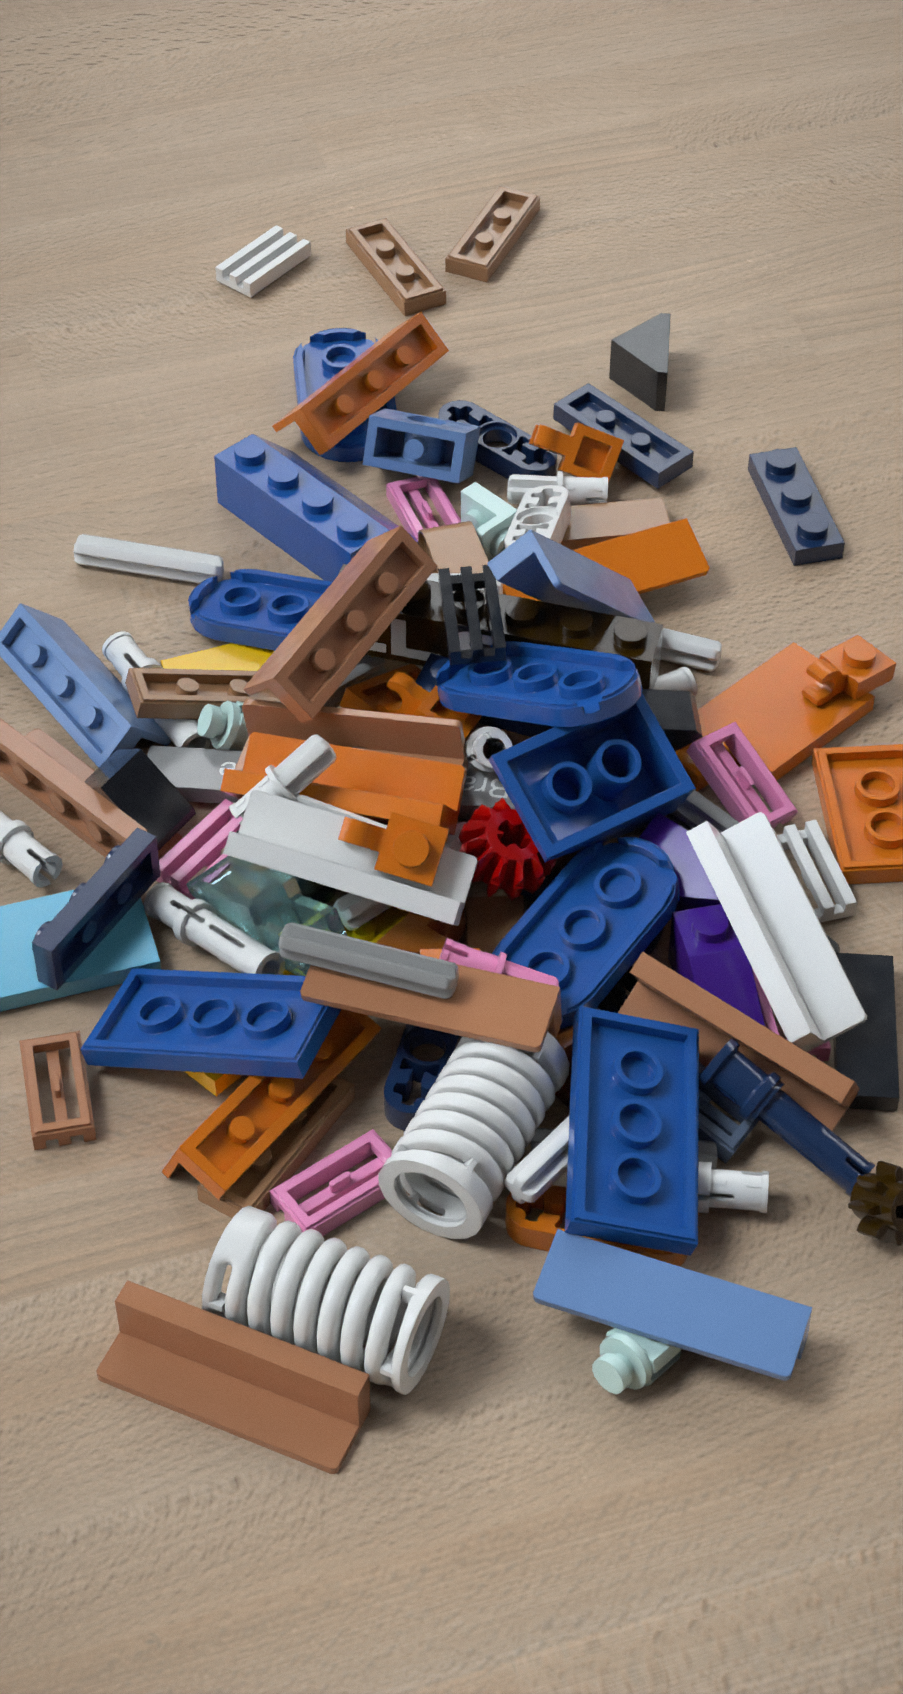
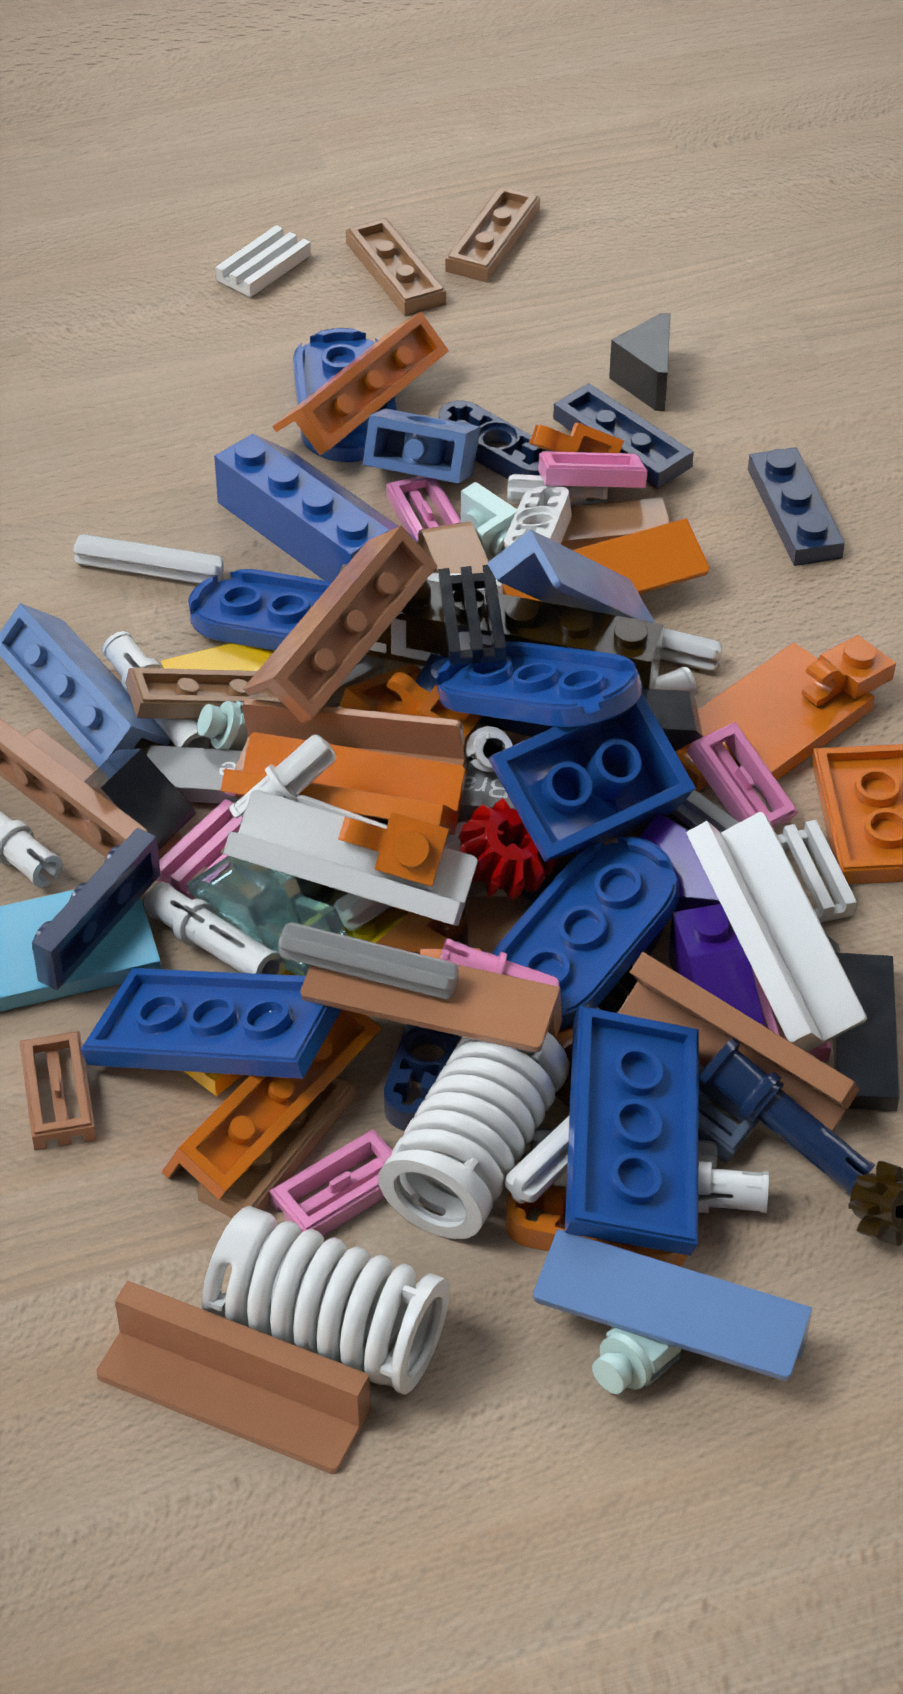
none -> bright pink tile [538,451,647,488]

